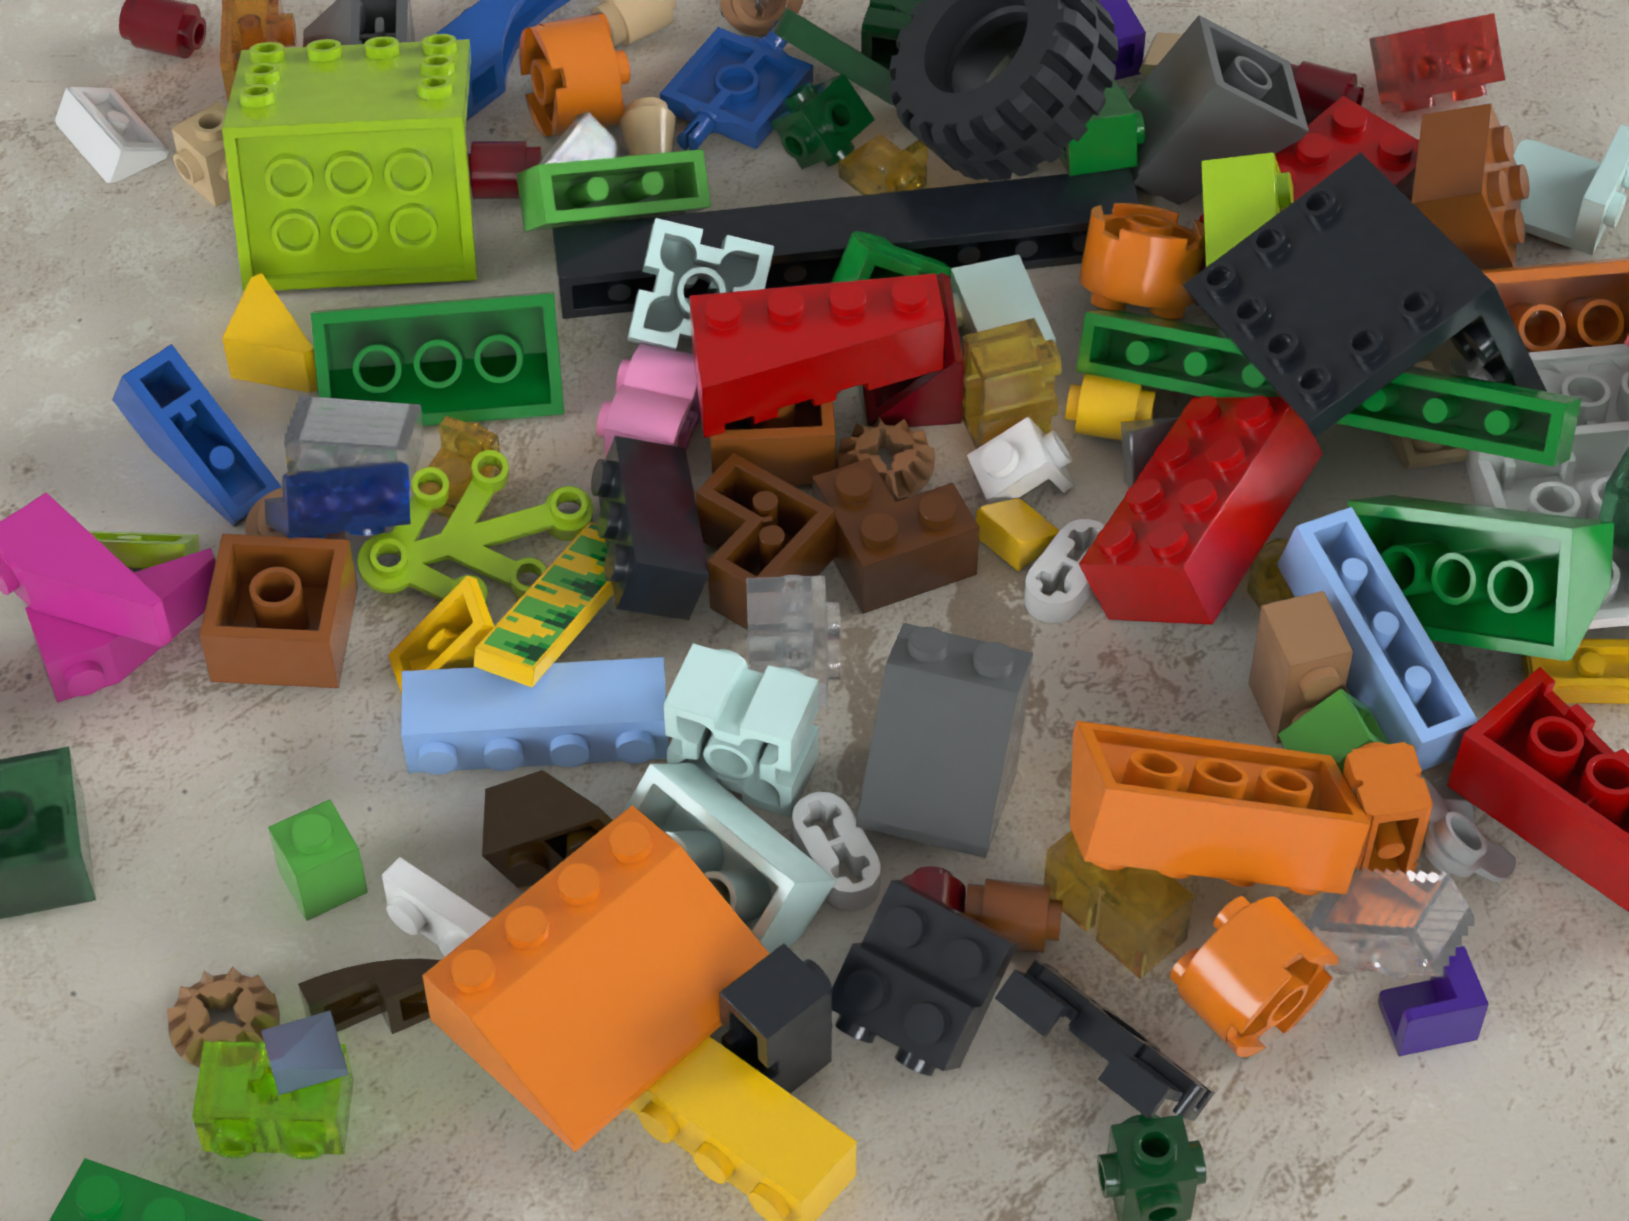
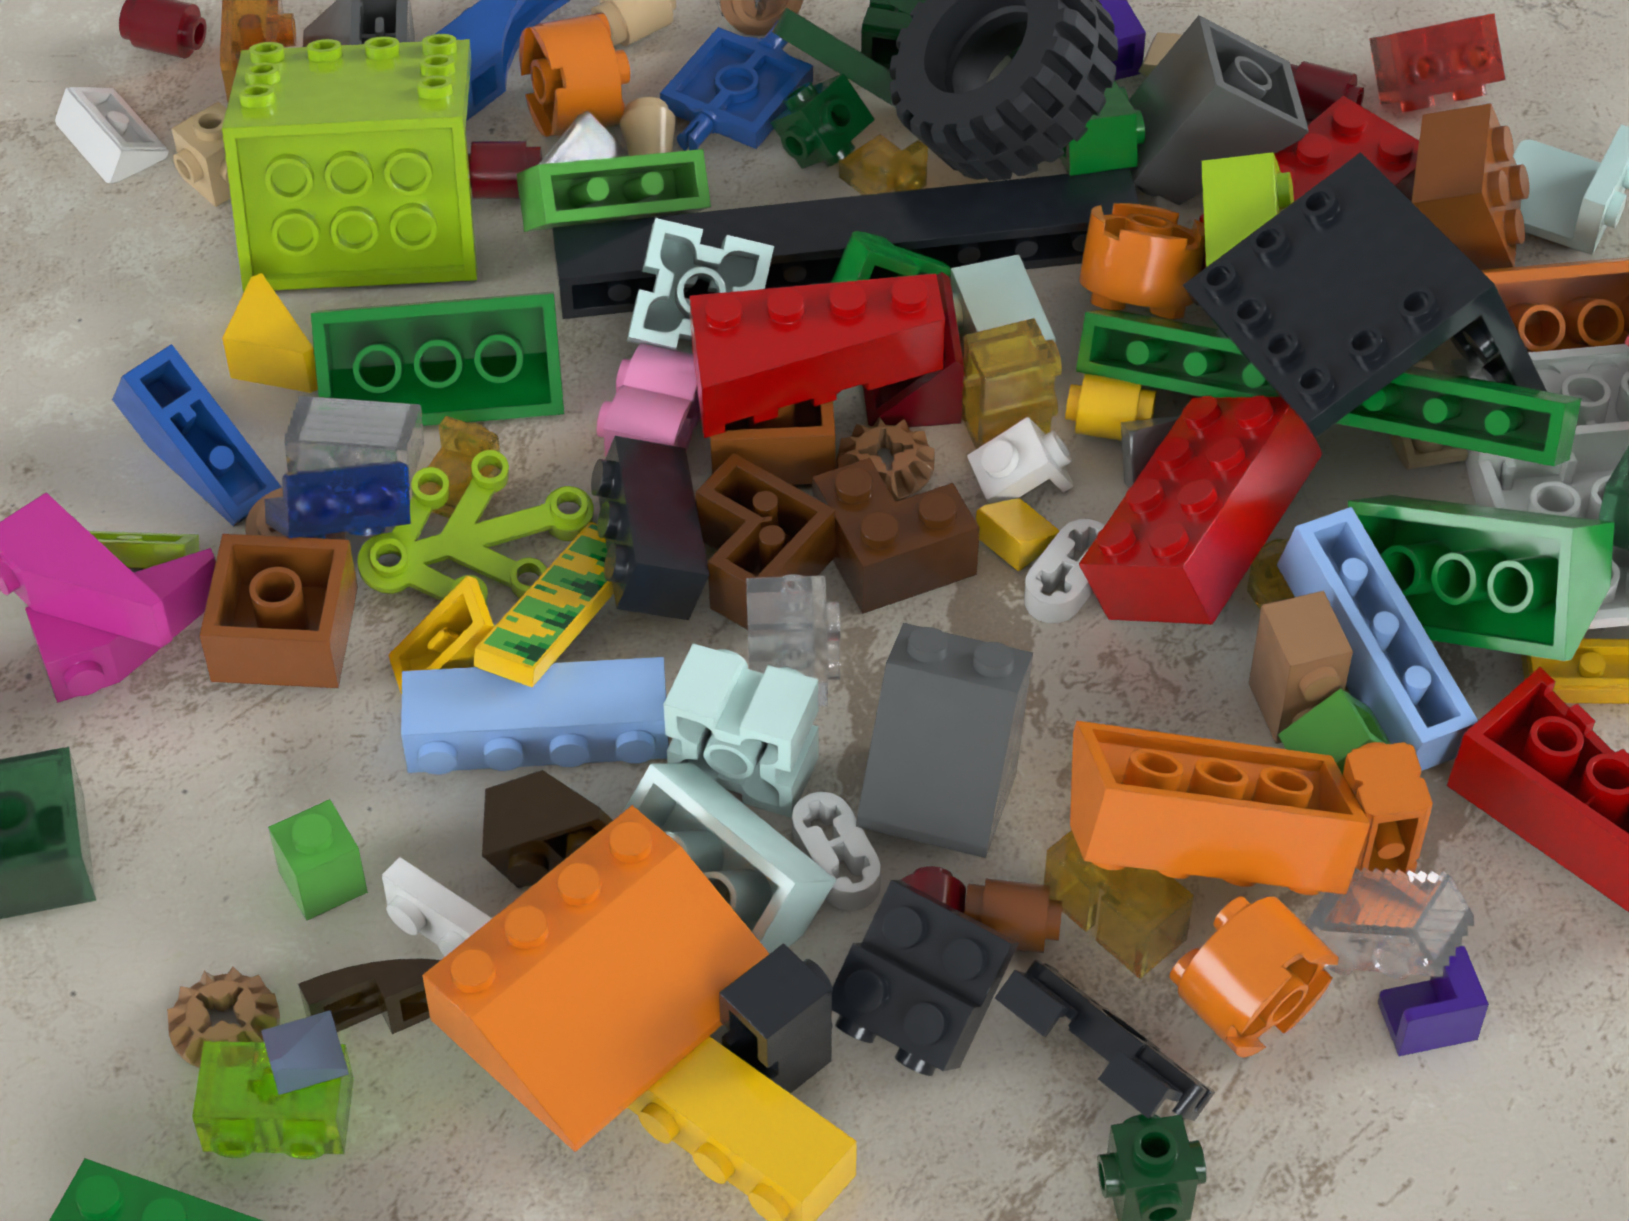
light grey plate [1420,775,1516,882] -> none

